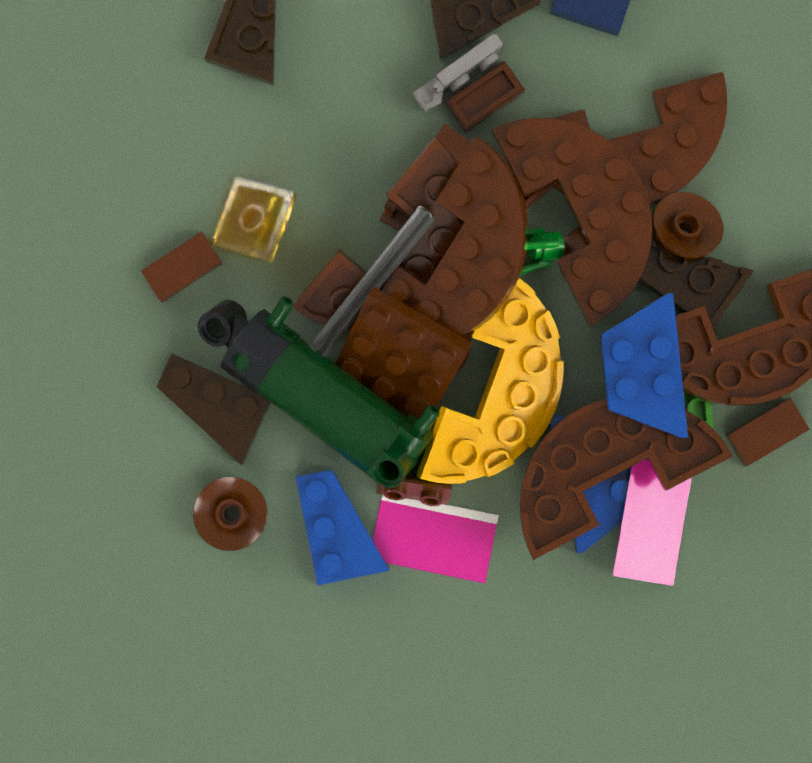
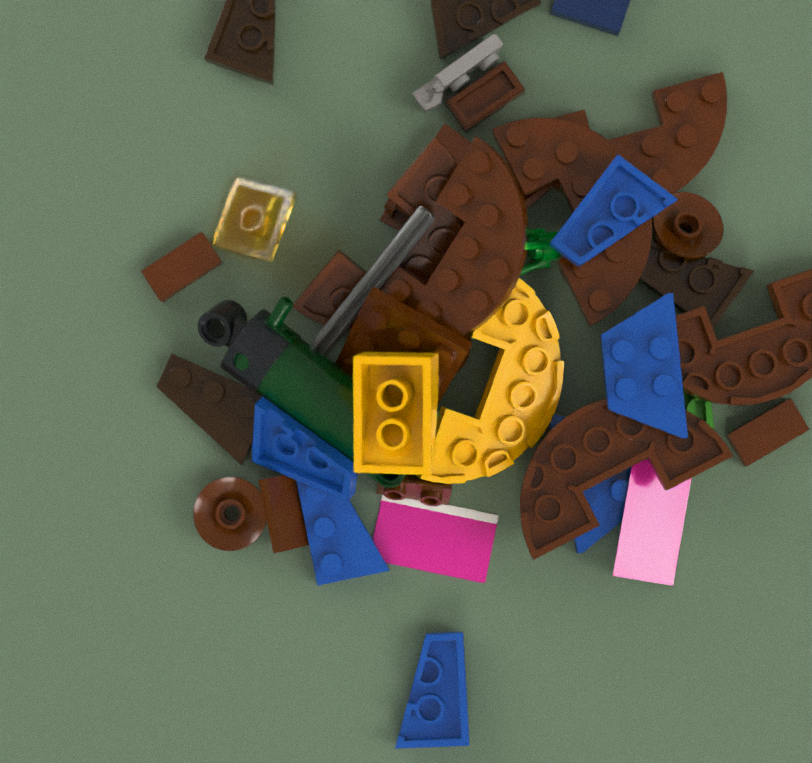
none -> blue wing [252,396,357,502]
none -> reddish brown tile [258,475,309,553]
none -> yellow slope [353,352,439,475]
none -> blue wing [395,631,470,749]
none -> blue wing [549,154,678,268]

